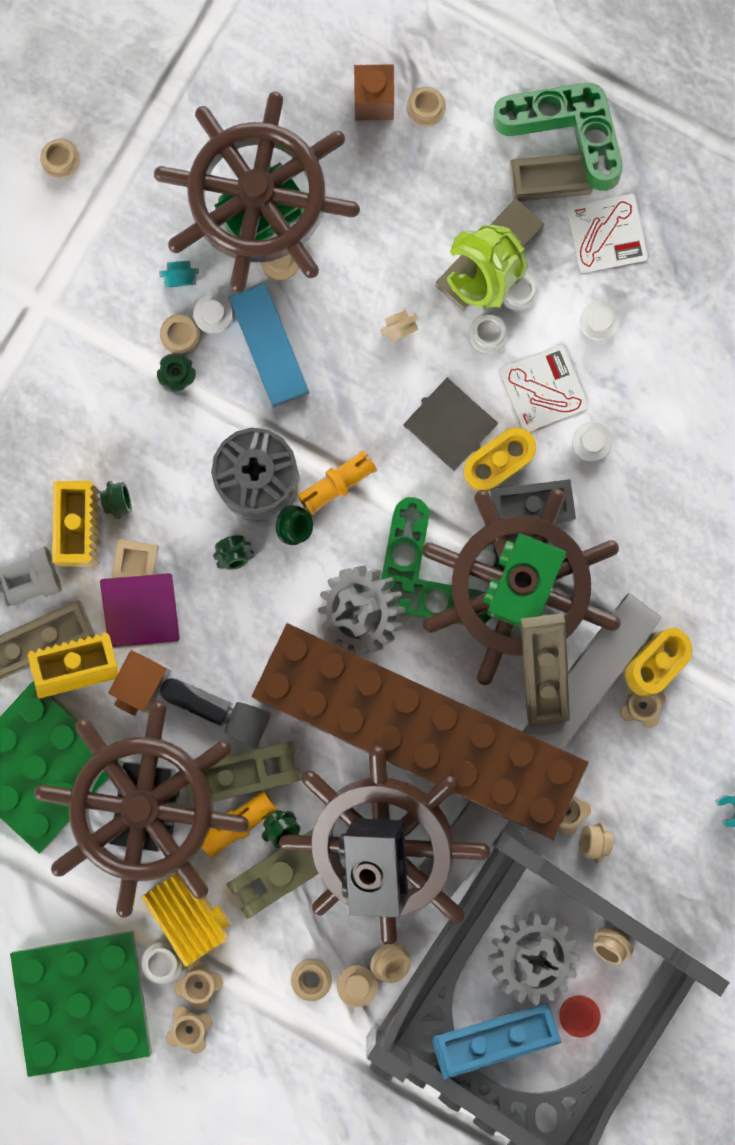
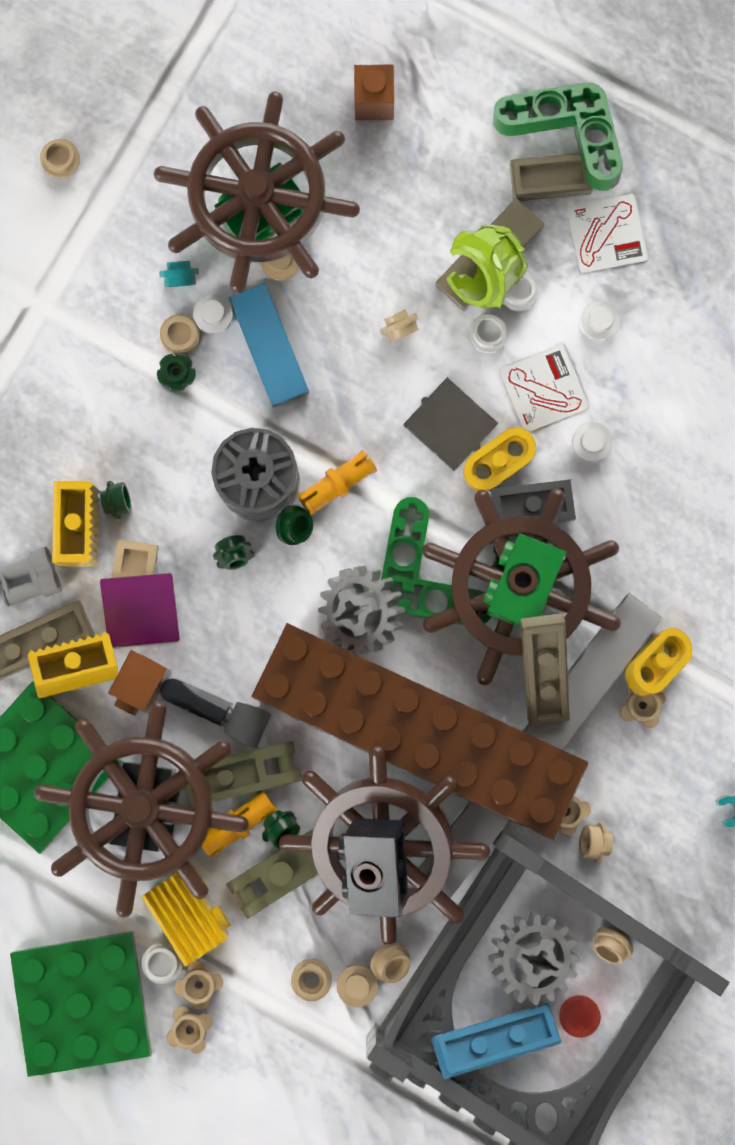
tan plate [407,87,446,127] -> none

